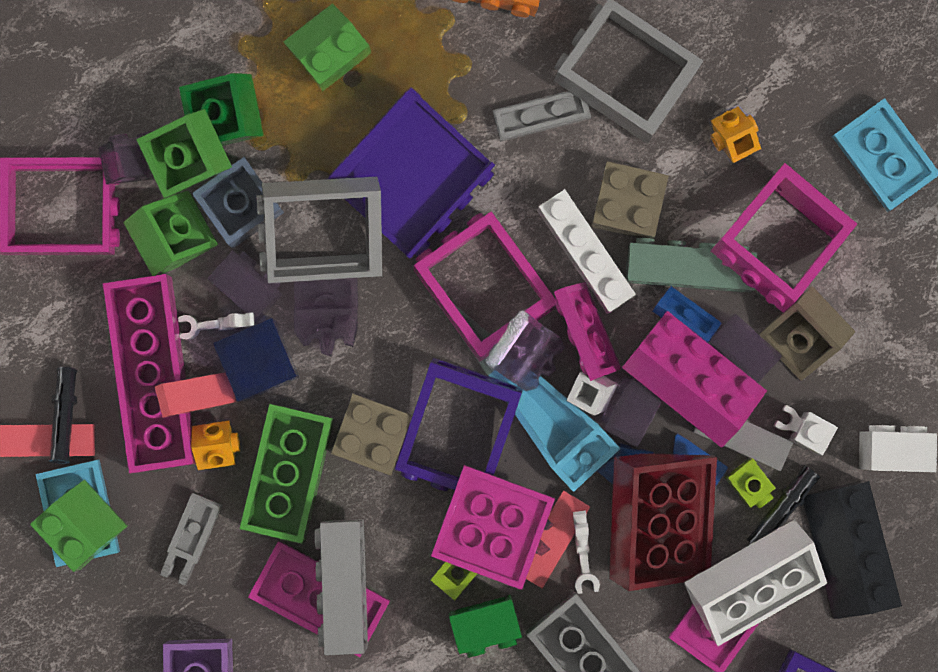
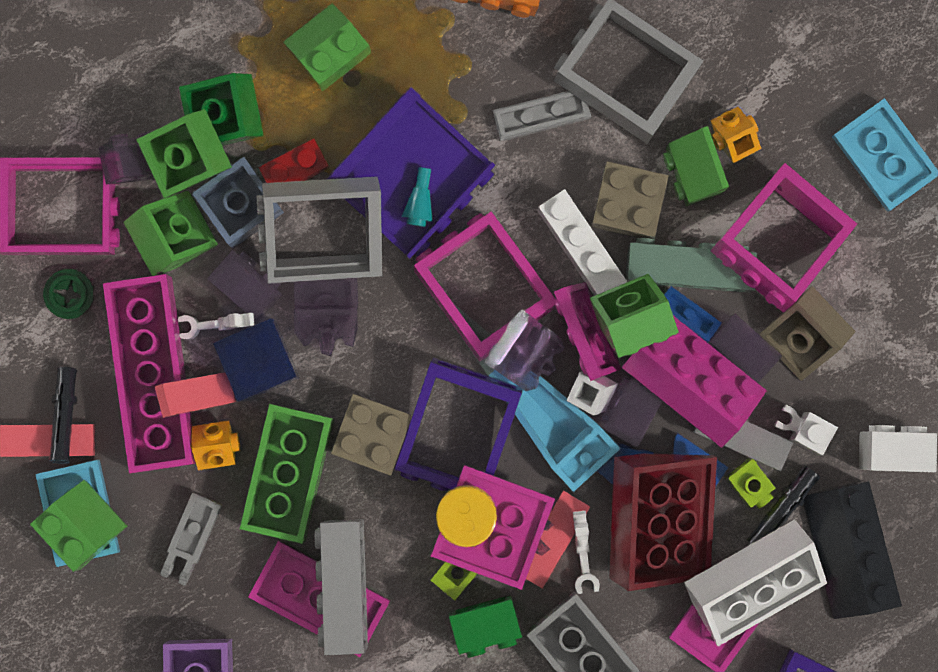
none -> dark green gear [43,269,94,319]
none -> red plate [258,139,329,183]
none -> teal cone [401,167,433,227]
none -> yellow head [436,485,497,547]
none -> bright green brick [590,273,679,358]
none -> bright green slope [663,126,729,206]

